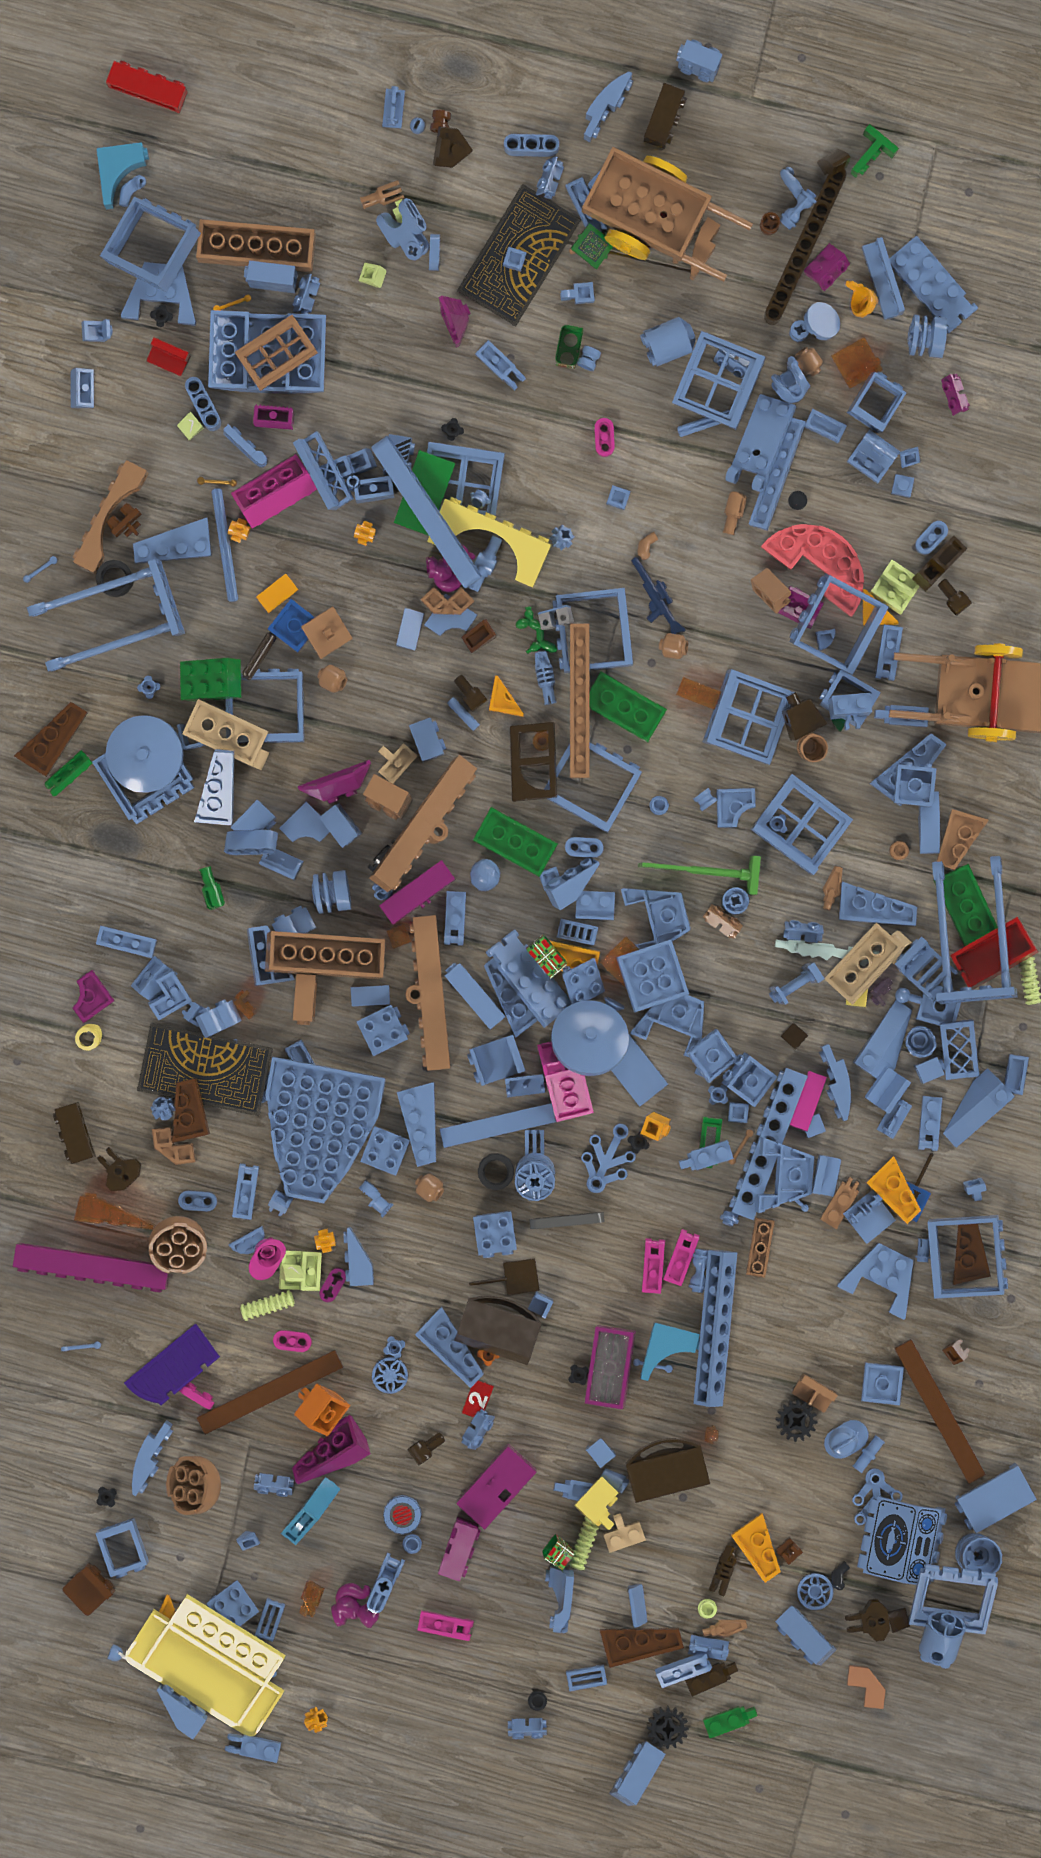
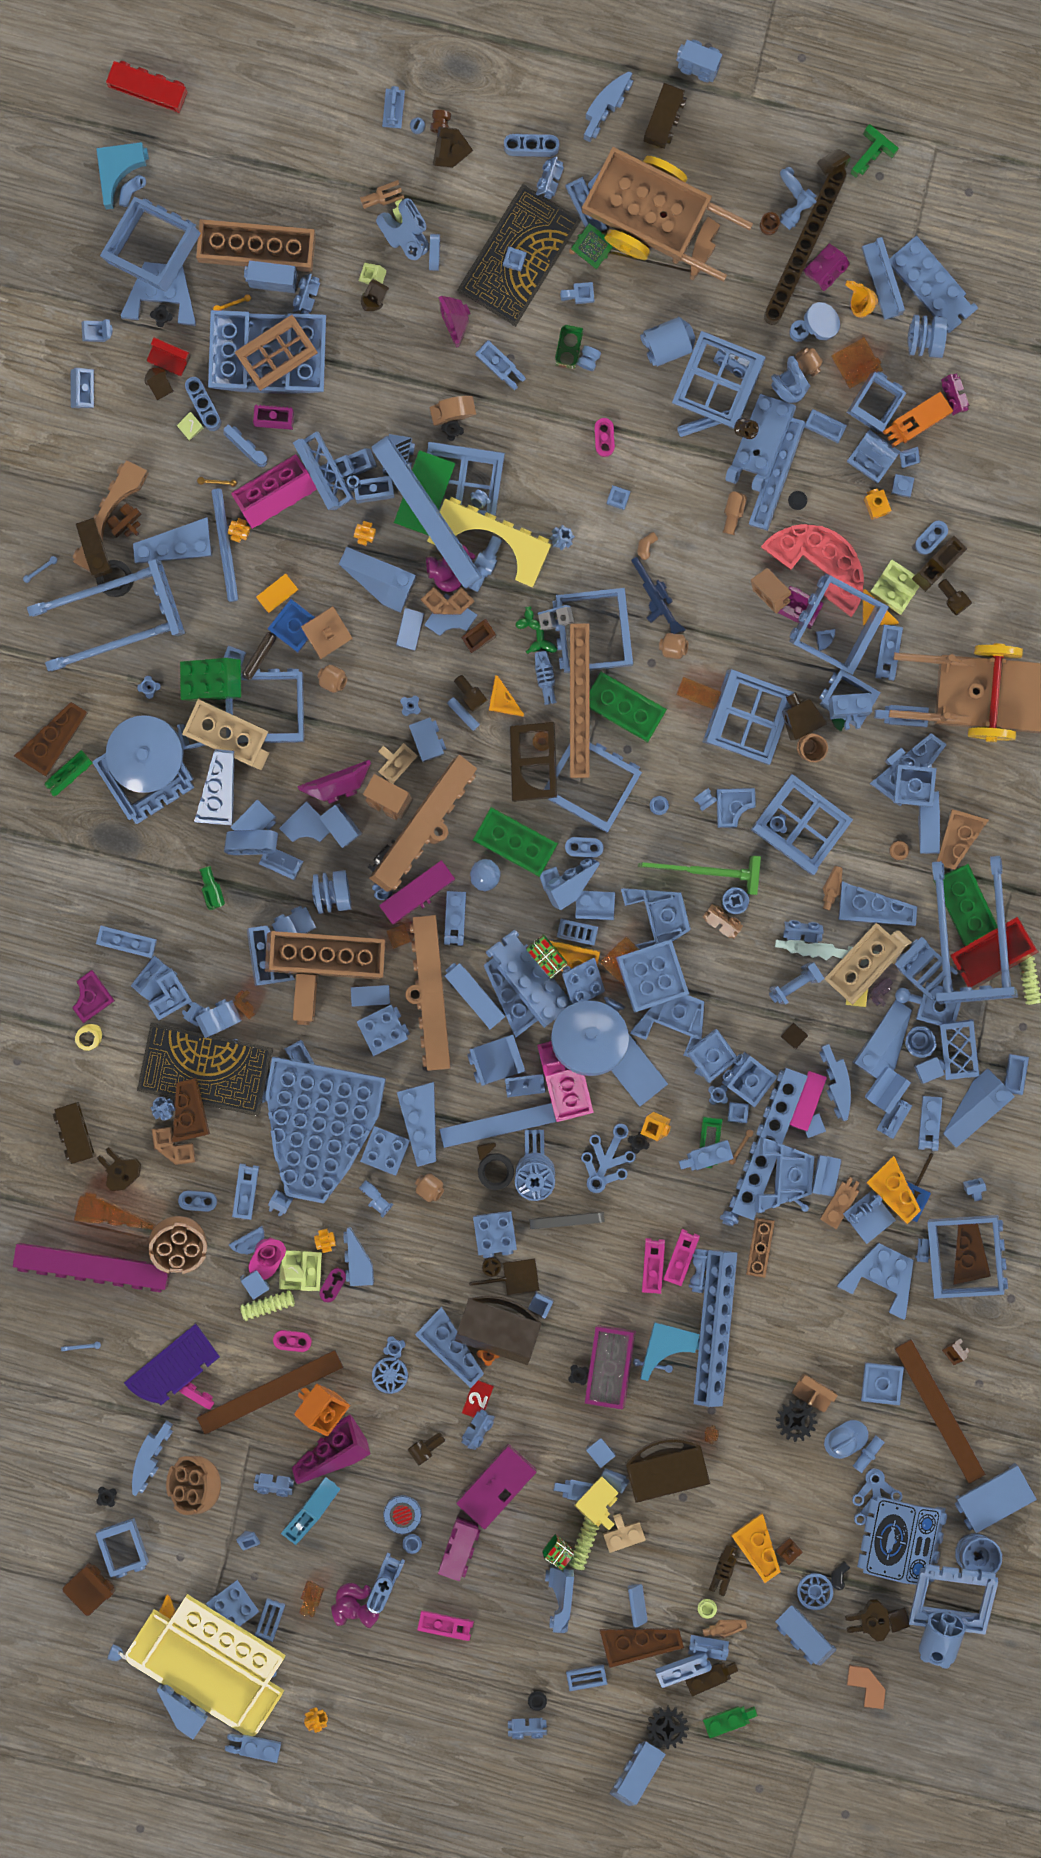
none -> dark brown slope [76,517,113,578]
none -> dark brown tile [144,368,174,400]
none -> medium blue tile [224,646,246,666]
none -> medium blue panel [240,1270,269,1299]
none -> medium blue wedge [339,547,416,613]
none -> dark brown tile [361,279,389,311]
none -> medium blue plate [400,696,421,716]
none -> medium nougat brick [429,396,476,426]
none -> dark brown slope [477,1142,496,1161]
none -> dark brown wheel [482,1257,501,1277]
none -> dark brown wheel [734,418,759,439]
none -> light orange brick [864,488,892,520]
none -> orange hinge [883,391,953,448]
none -> medium blue tile [885,748,906,766]

